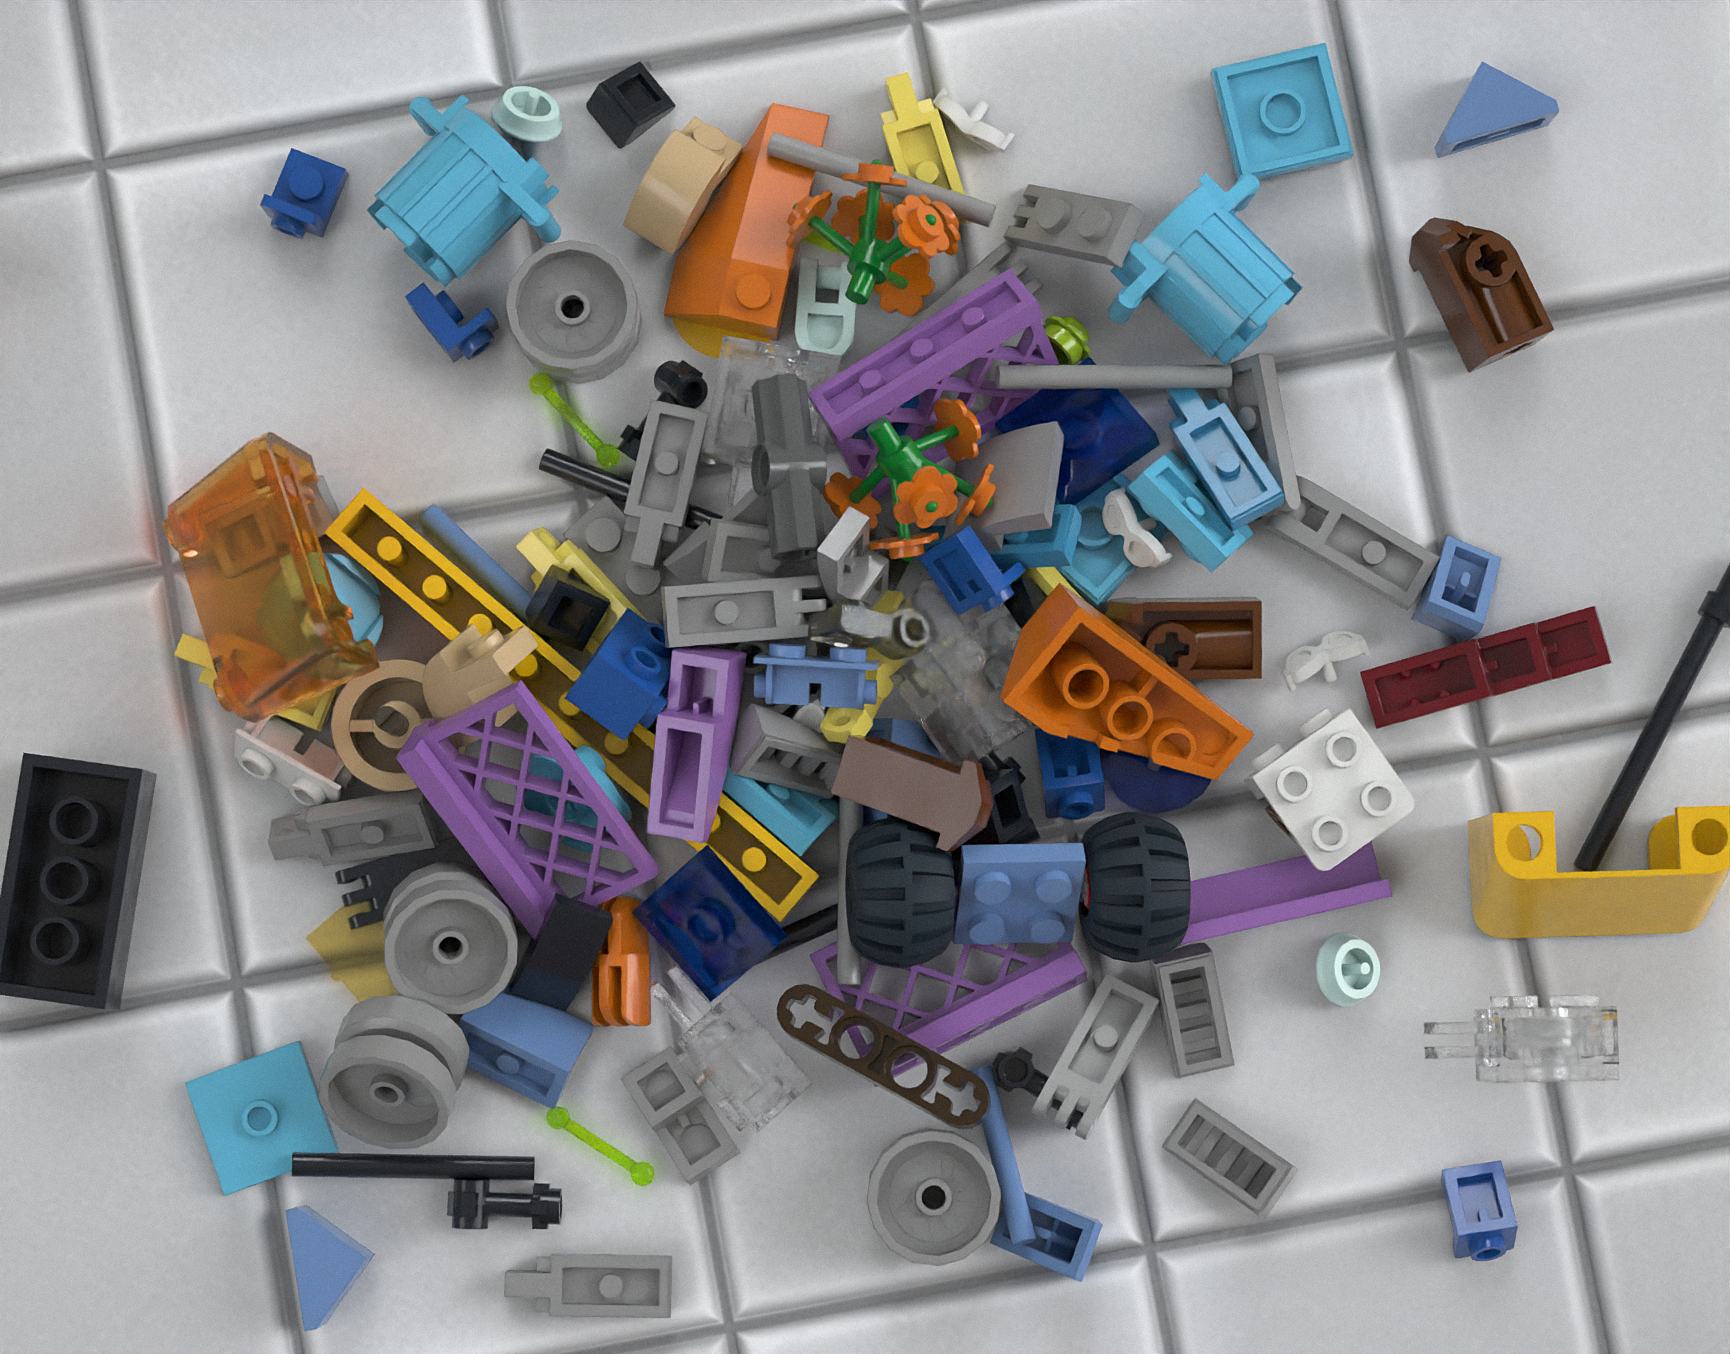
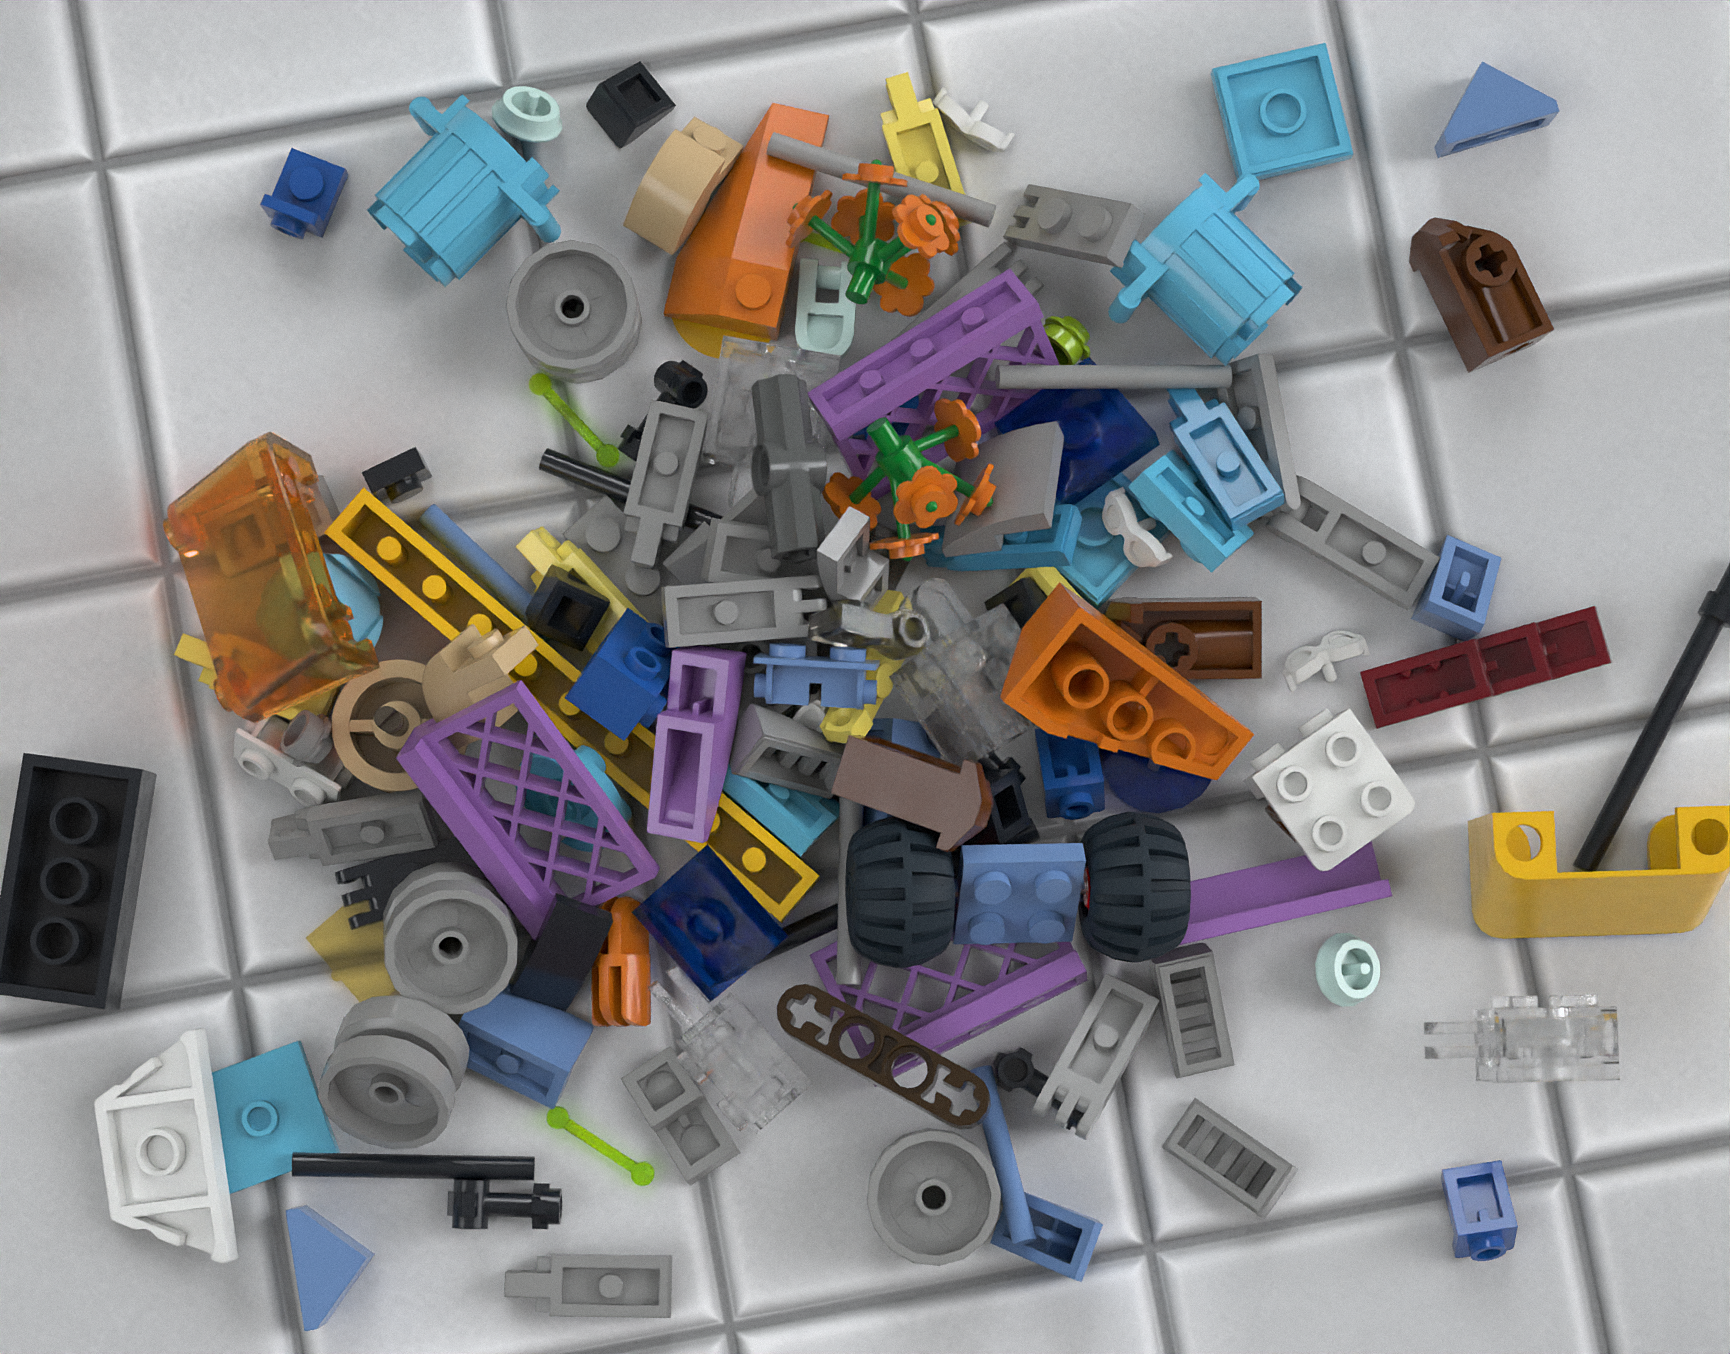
blue bracket [405,282,499,363] -> none
blue bracket [918,525,1026,616] -> none
none -> white wing [94,1028,239,1263]
none -> light grey plate [280,710,333,767]
none -> black plate [362,447,432,504]

